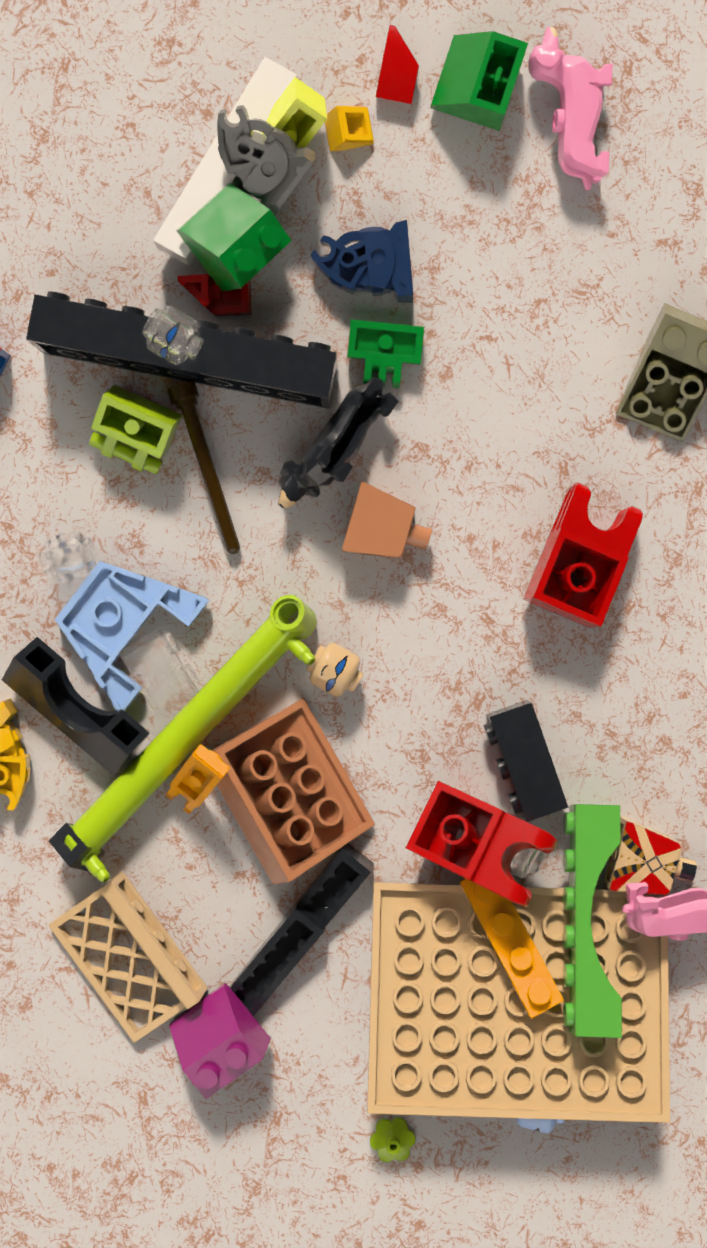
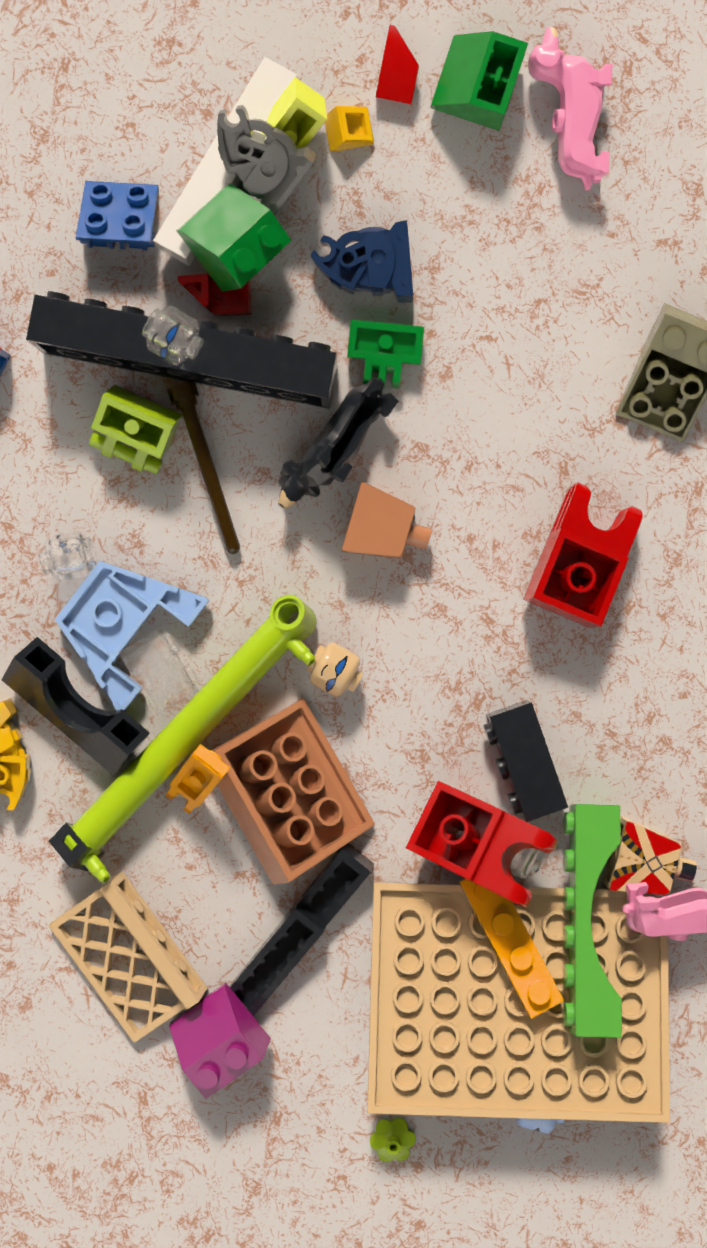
none -> hinge [75,181,159,251]

